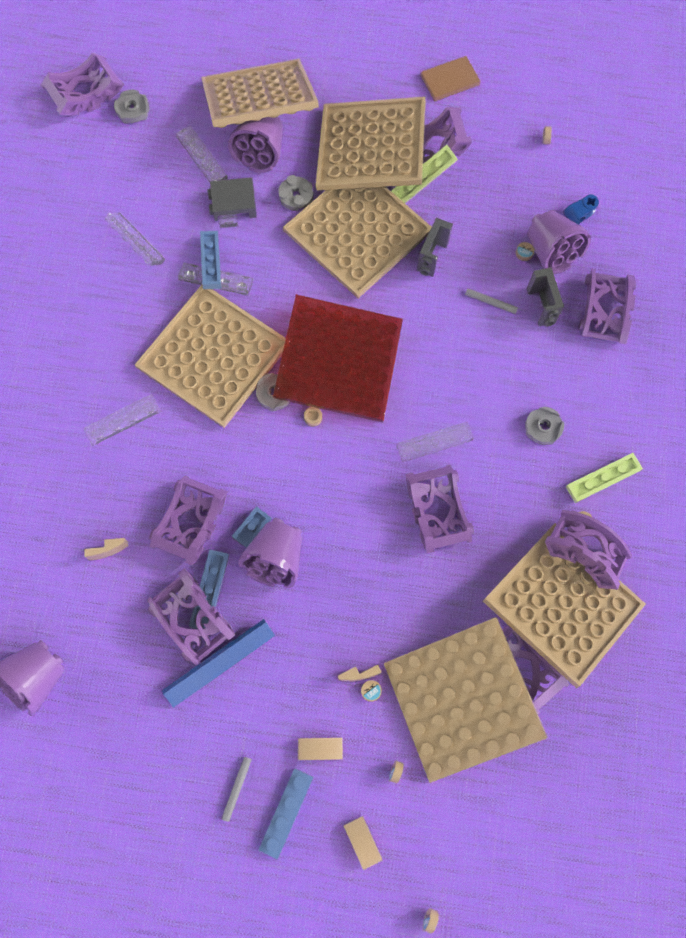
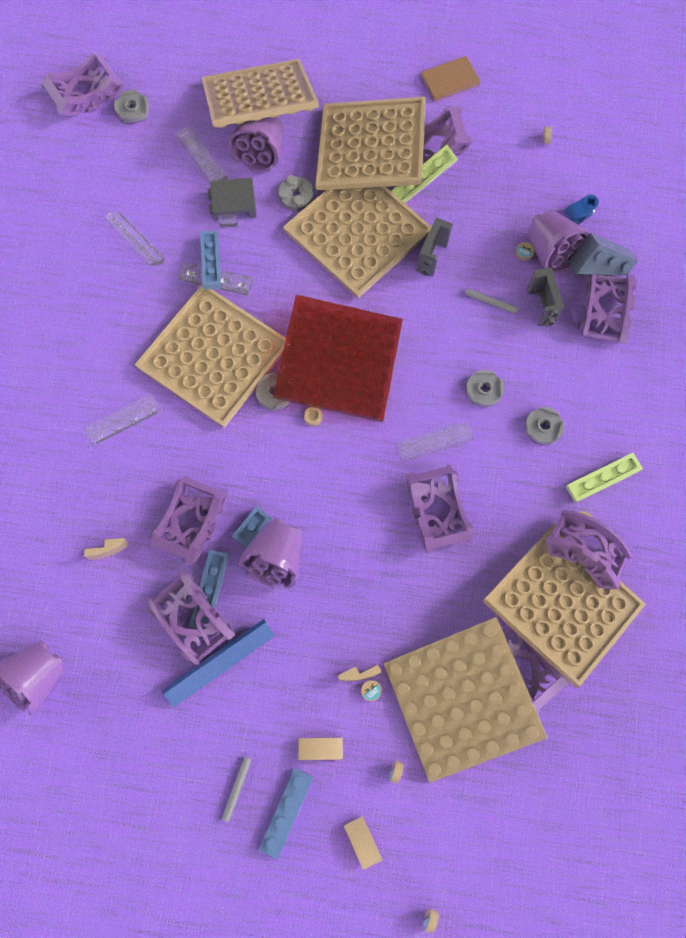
none -> light grey plate [466,370,504,407]
none -> sand blue wedge [568,233,638,275]

